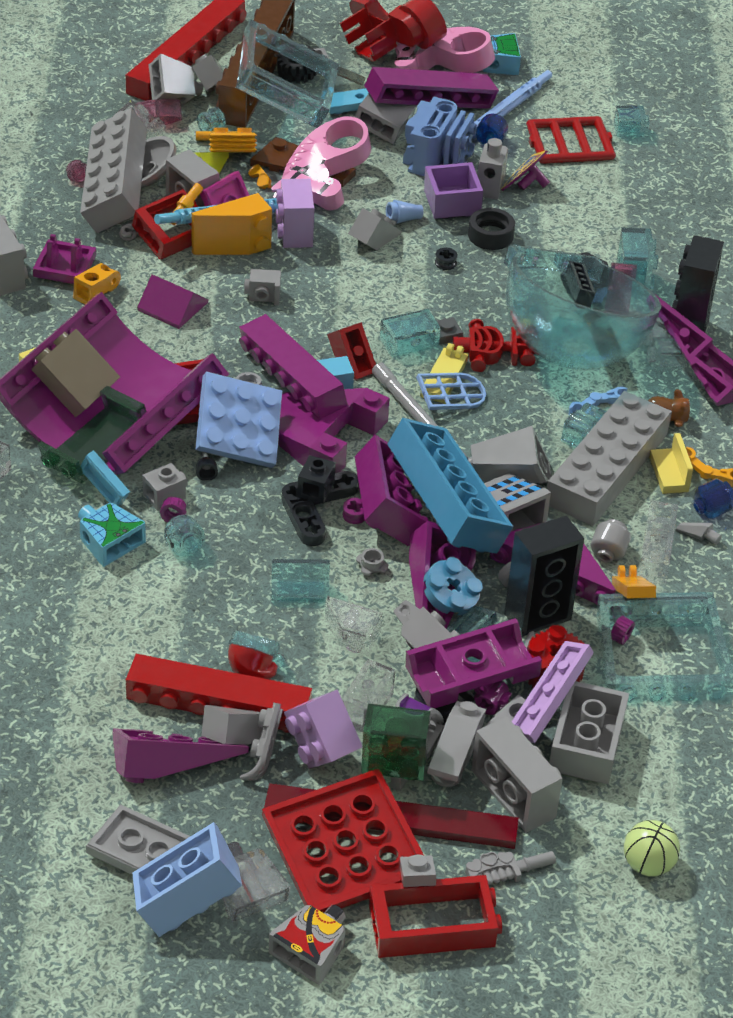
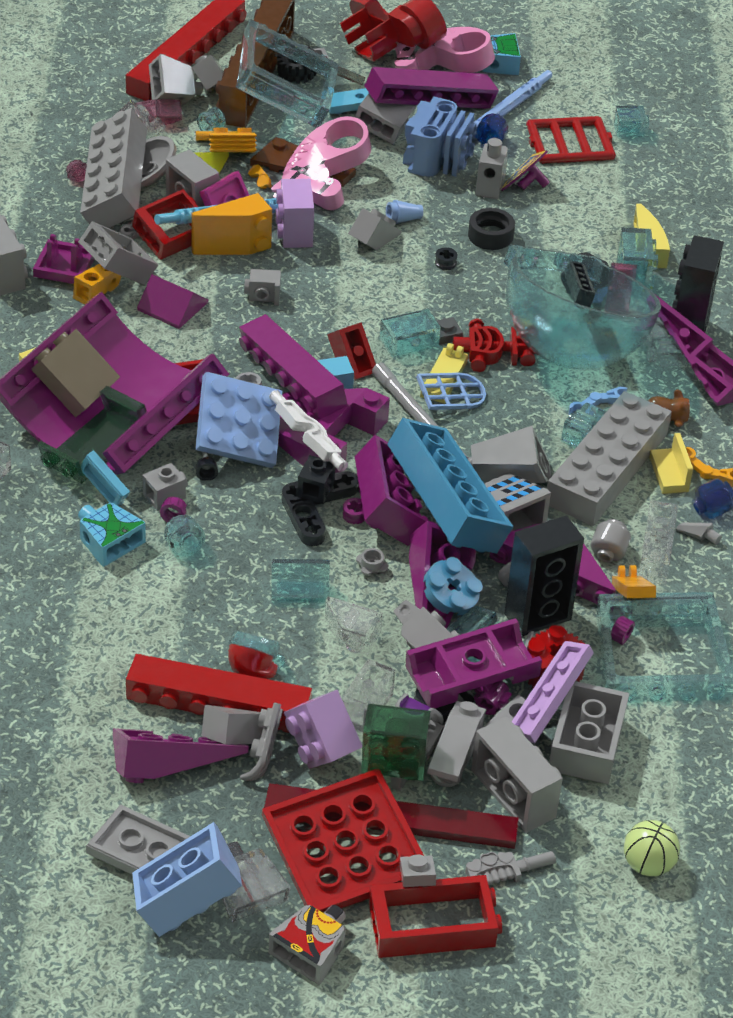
light orange bar [170,183,203,225] -> none
medium lavender piece [424,162,483,219] -> none
none -> light grey window [78,221,158,285]
none -> white piece [269,390,348,472]
none -> light yellow slope [633,204,670,268]

